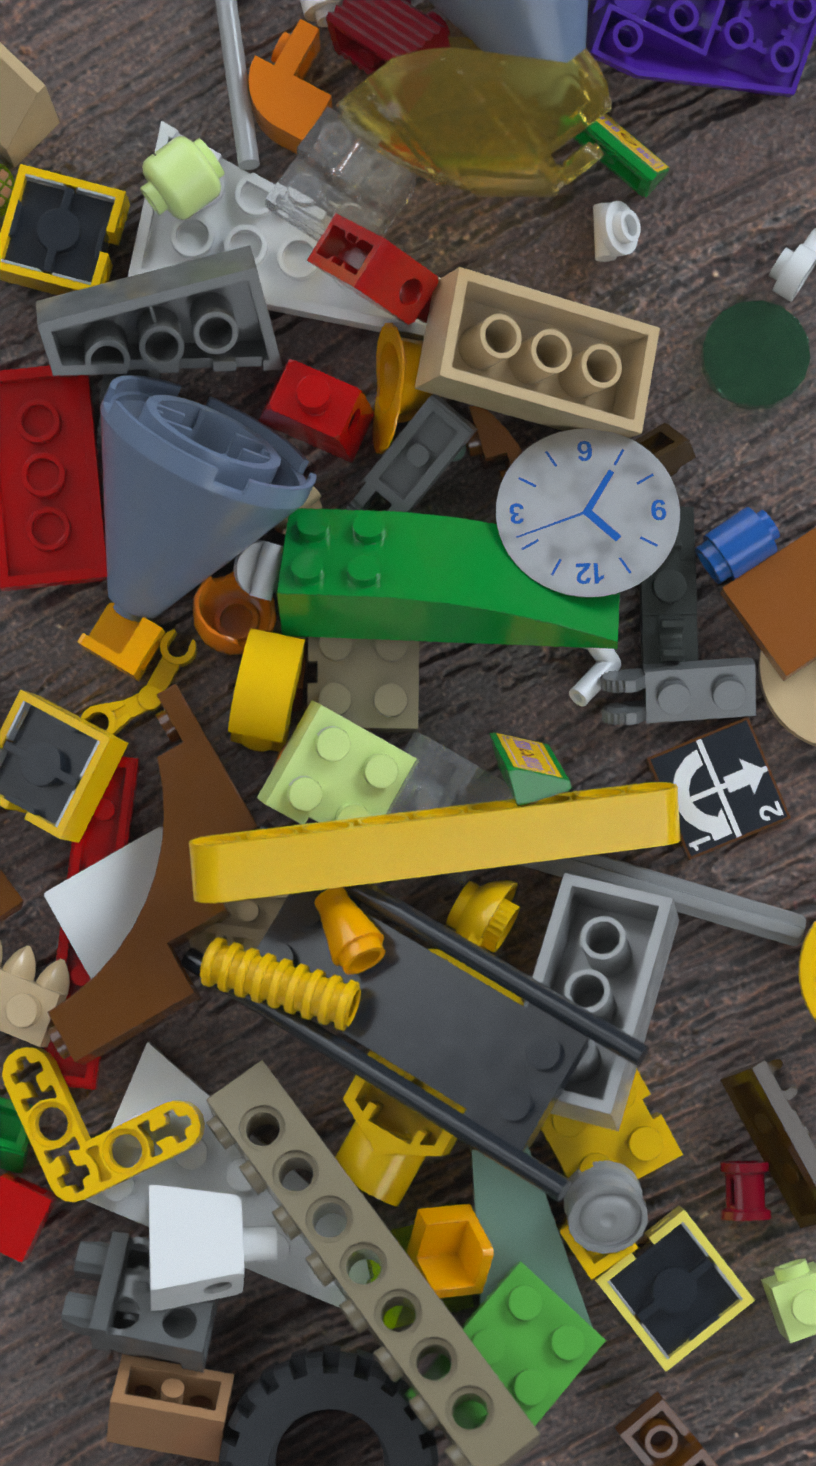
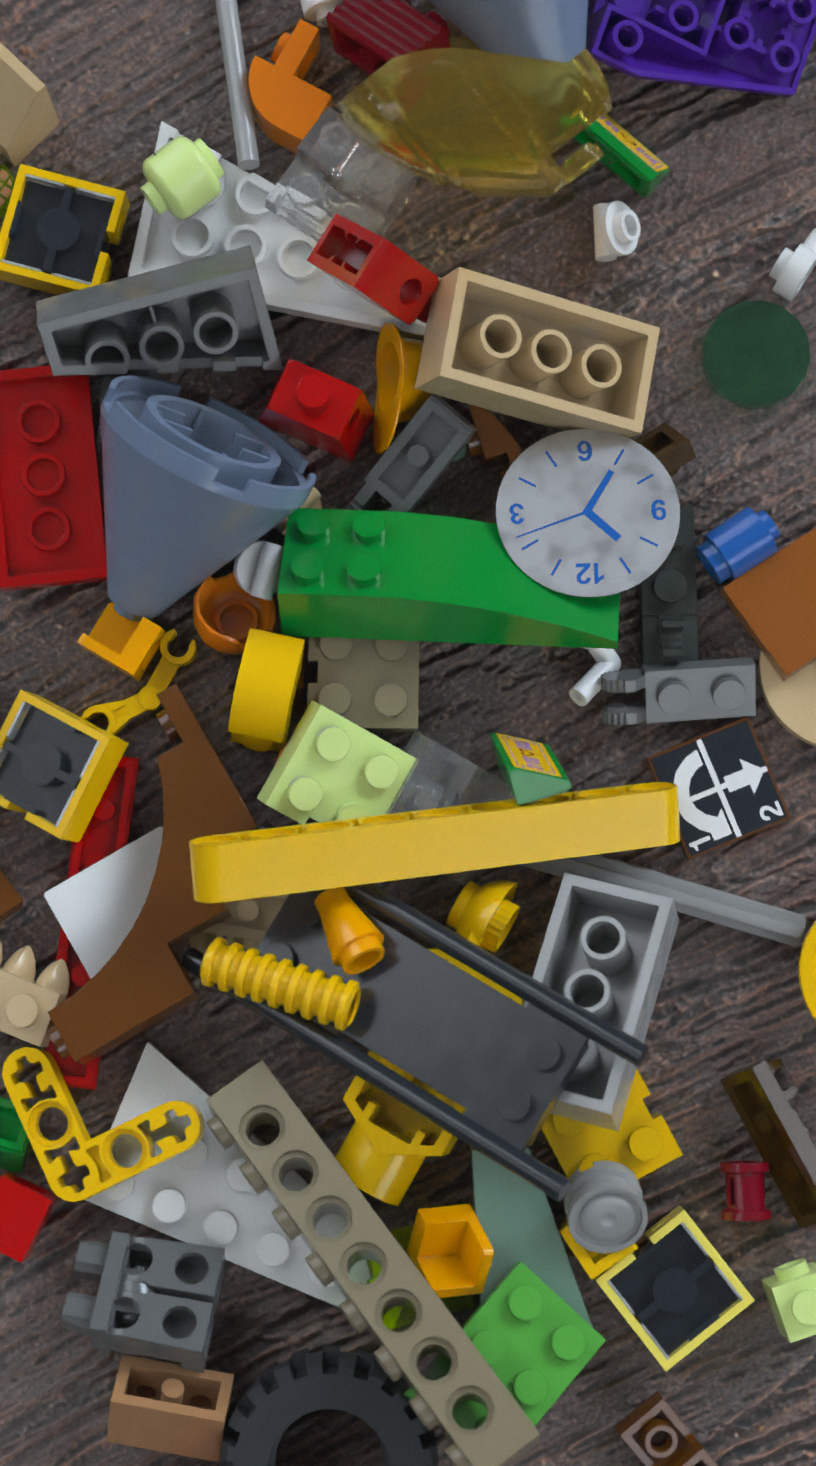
white torso [149,1185,278,1311] -> none

